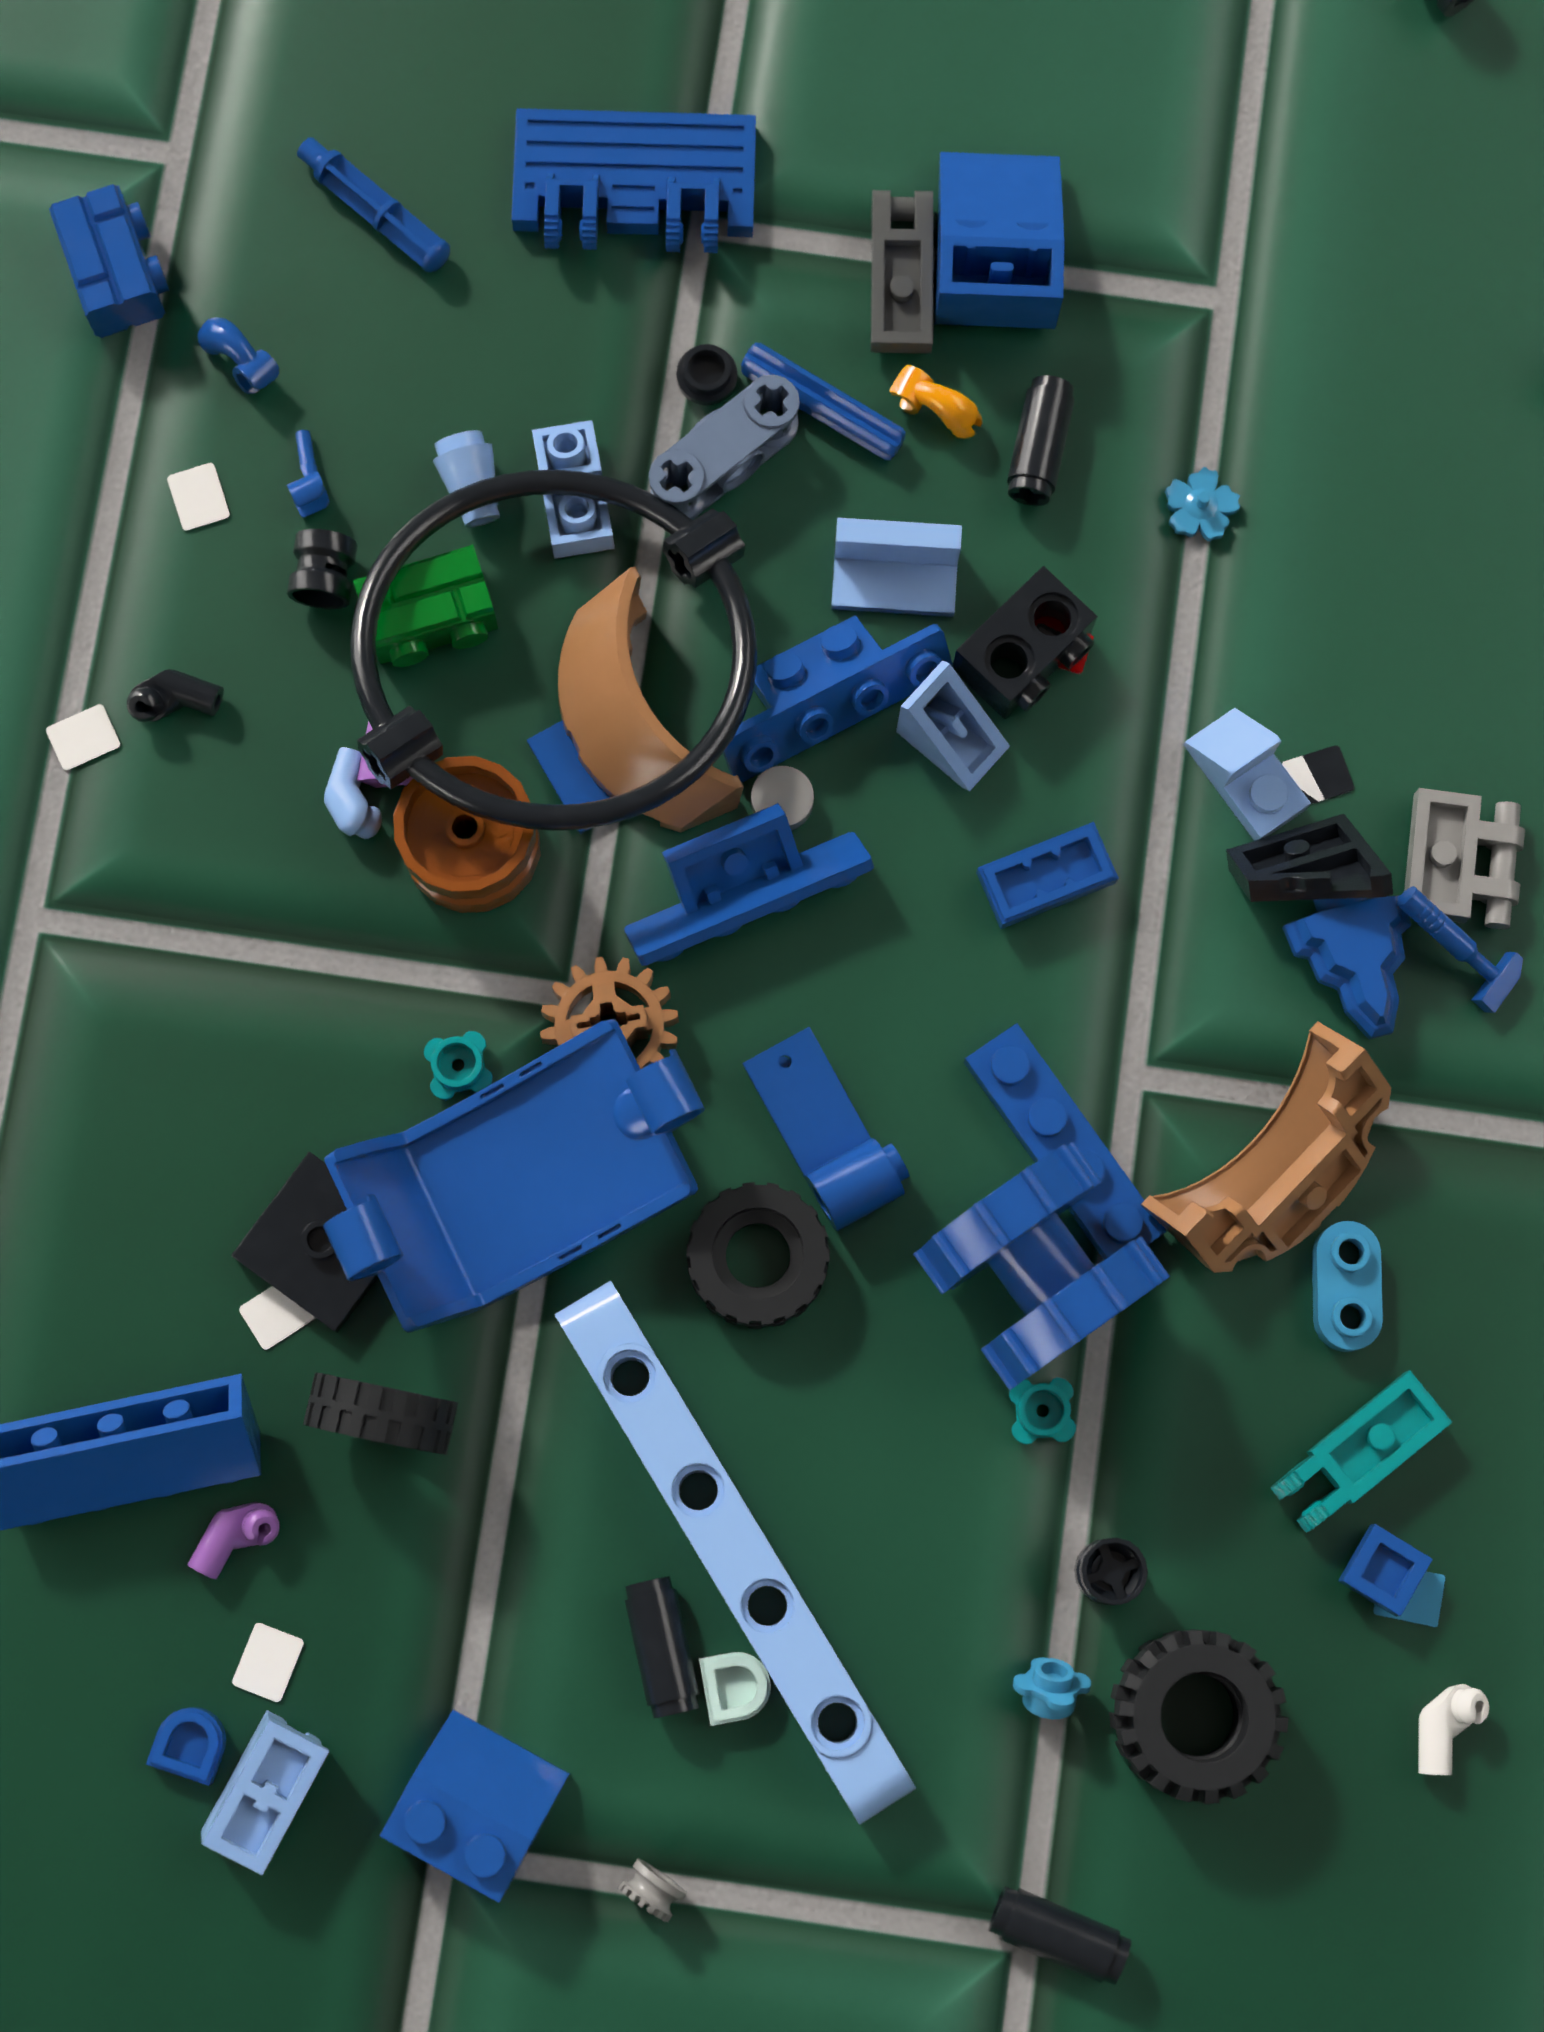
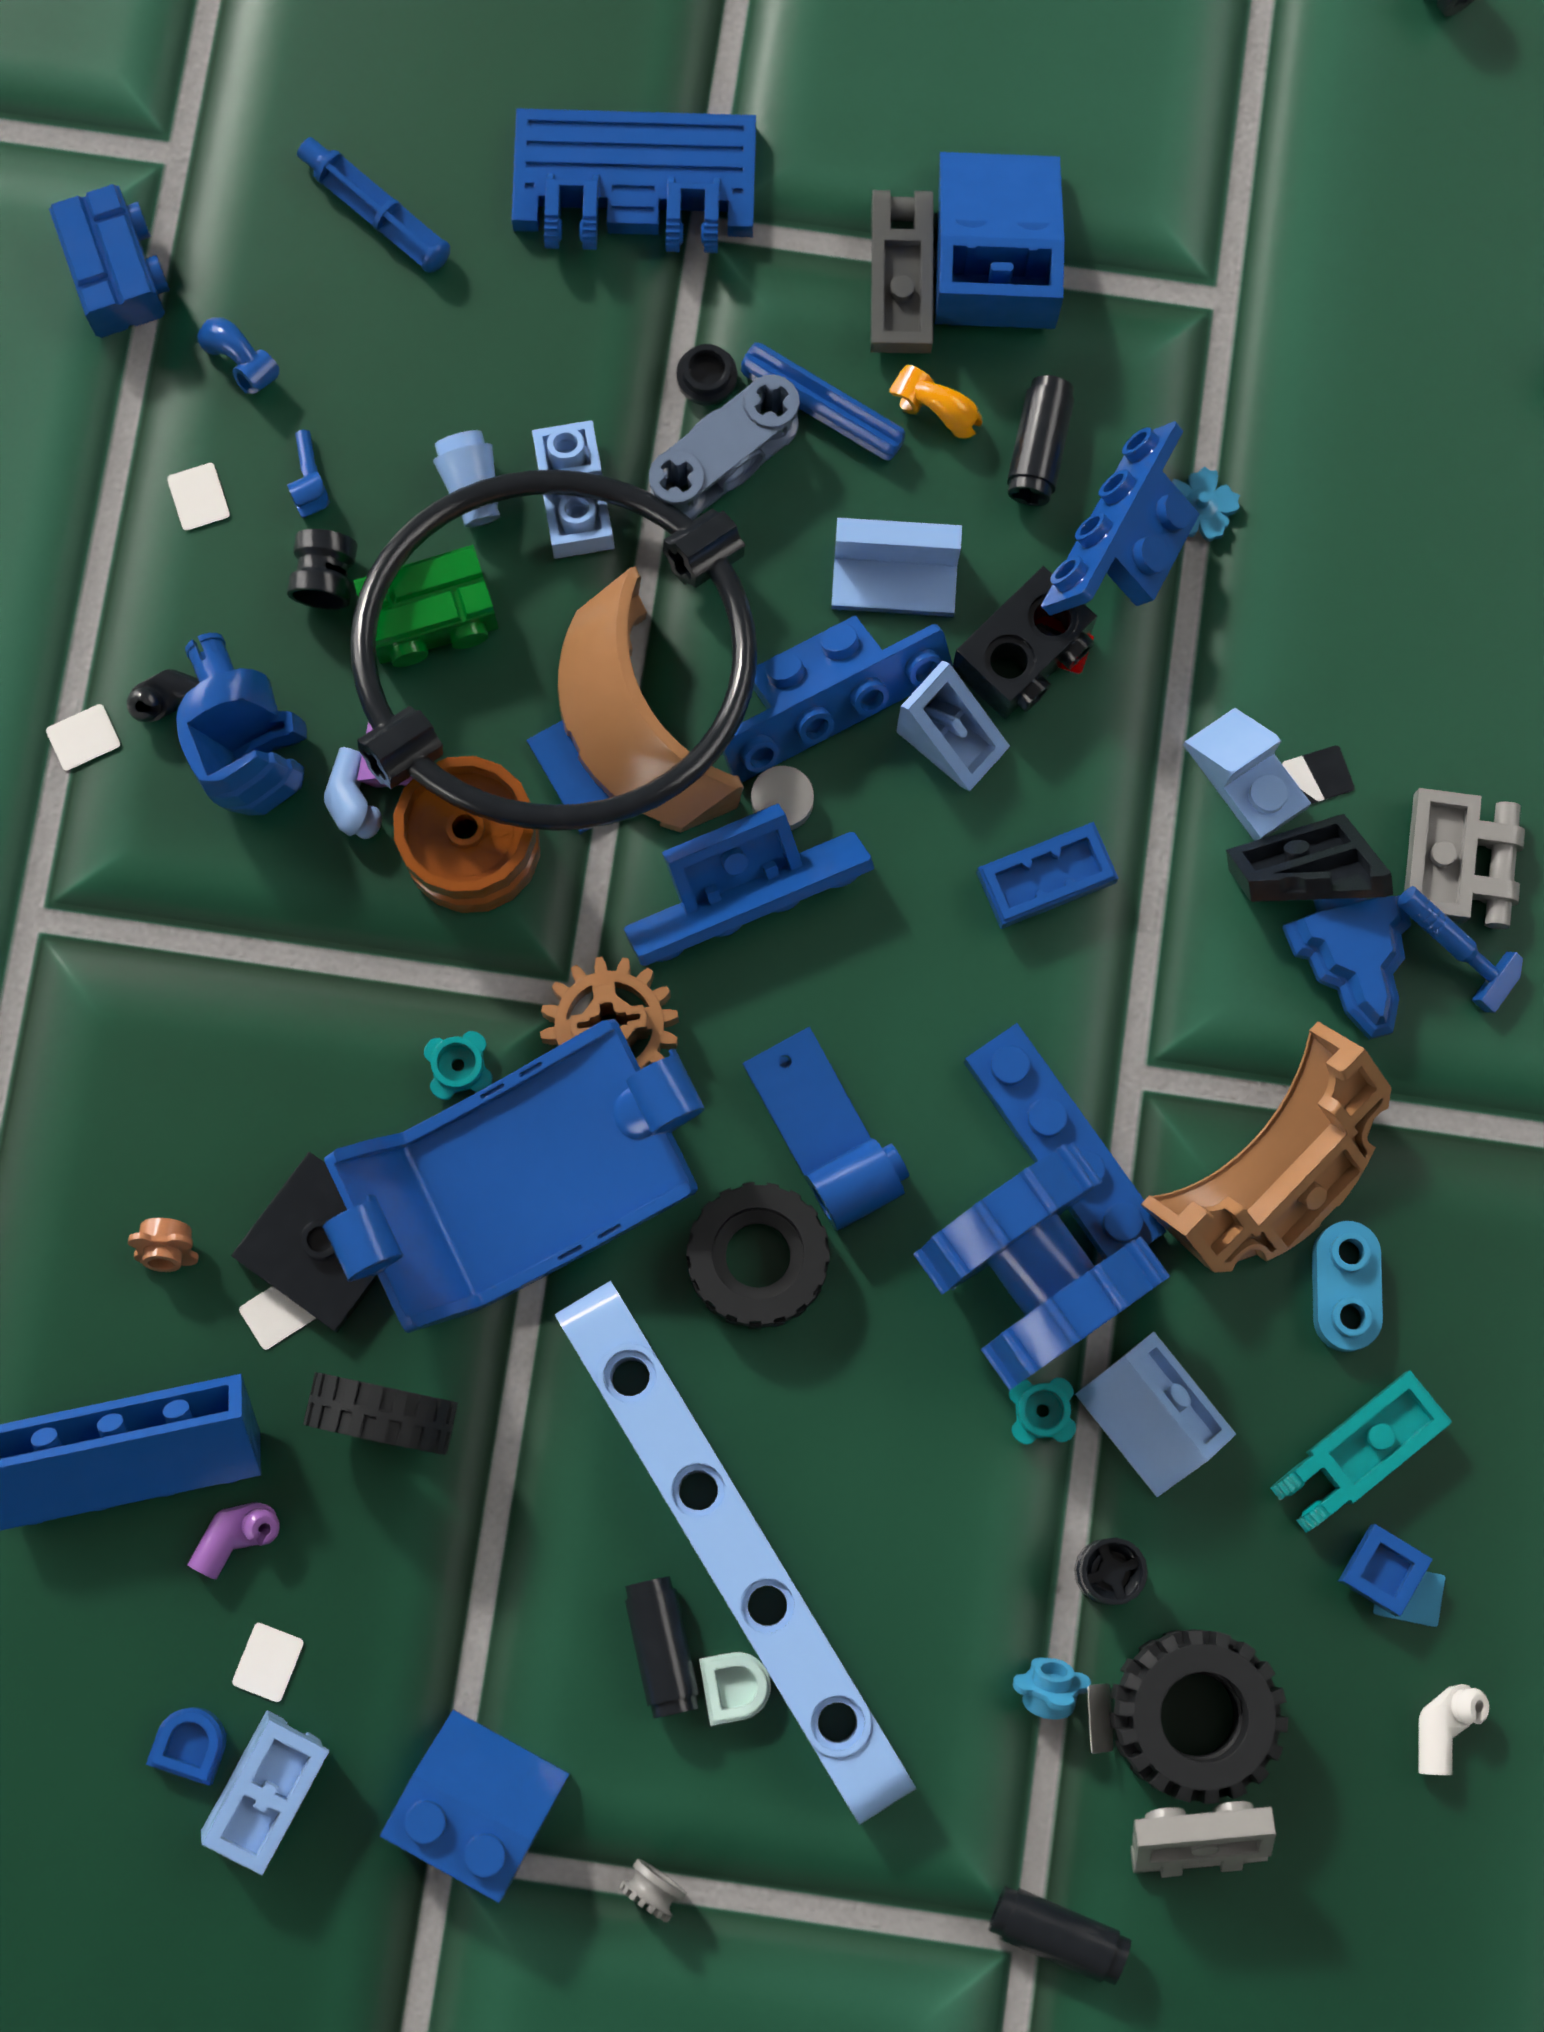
none -> nougat plate [128,1218,199,1272]
none -> blue piece [176,633,307,815]
none -> blue bracket [1041,421,1199,616]
none -> light blue panel [1075,1332,1236,1497]
none -> white sticker [1088,1683,1114,1754]
none -> light grey plate [1131,1801,1276,1878]

